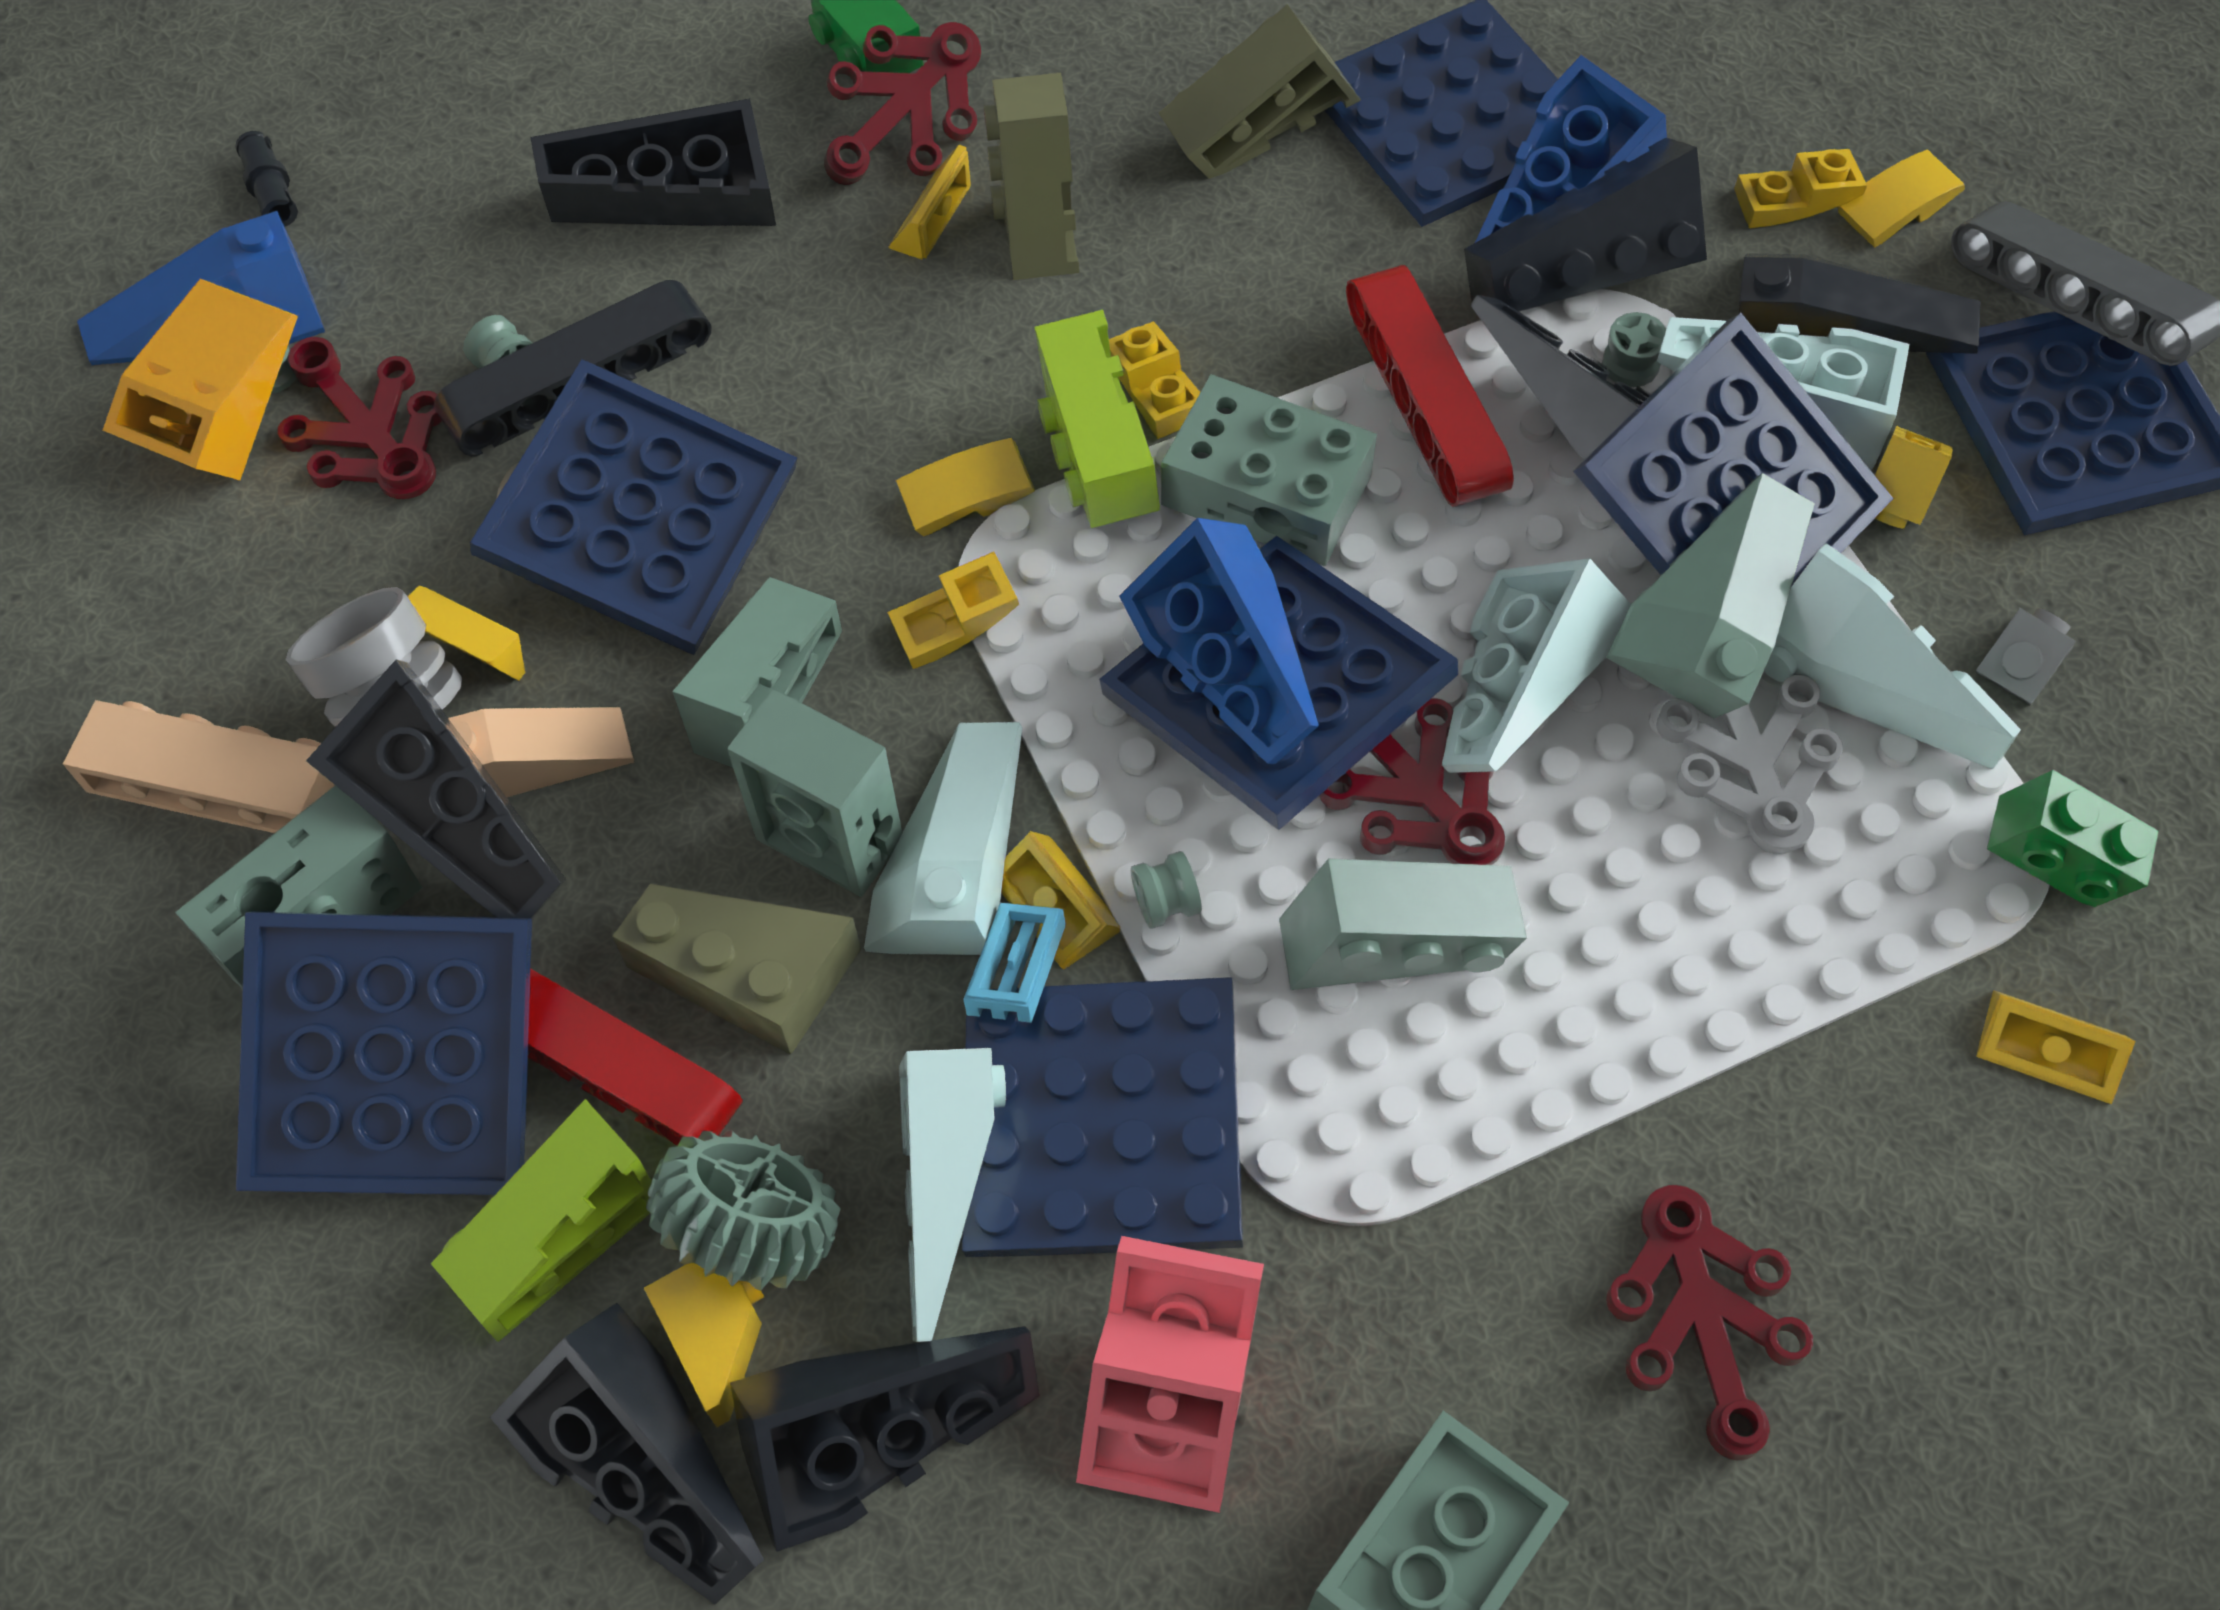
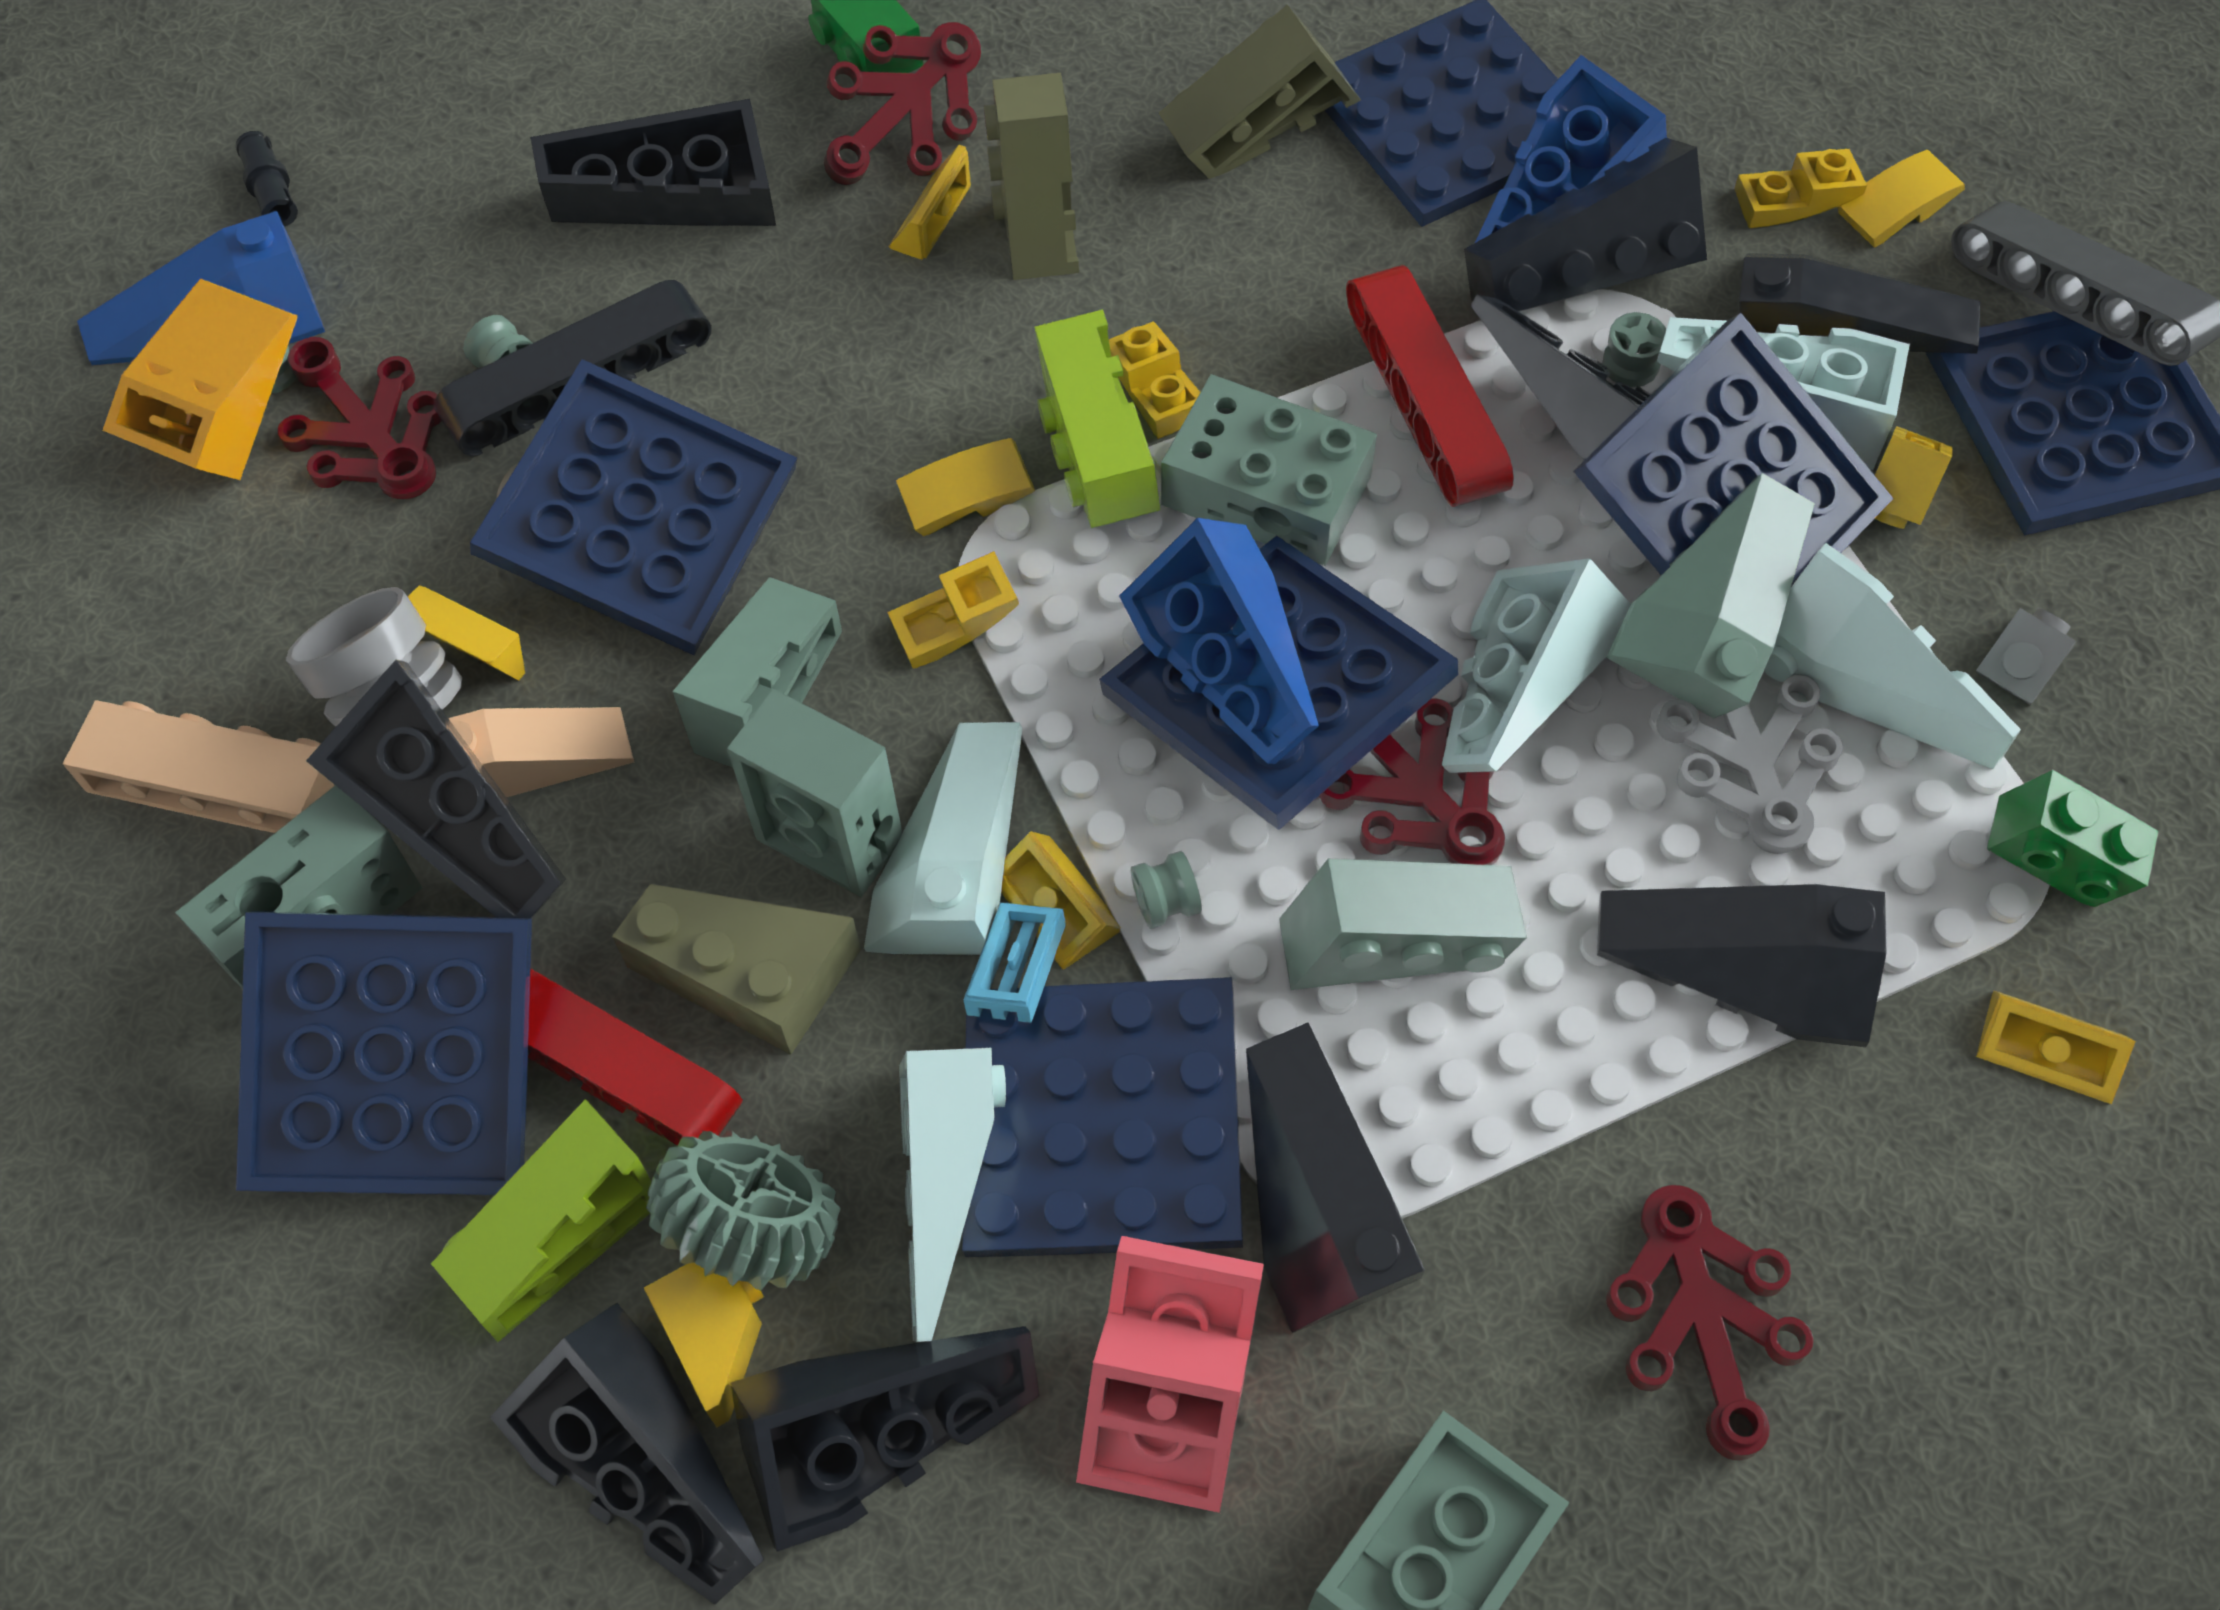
none -> black wedge [1246,1022,1425,1333]
none -> black wedge [1597,884,1887,1048]

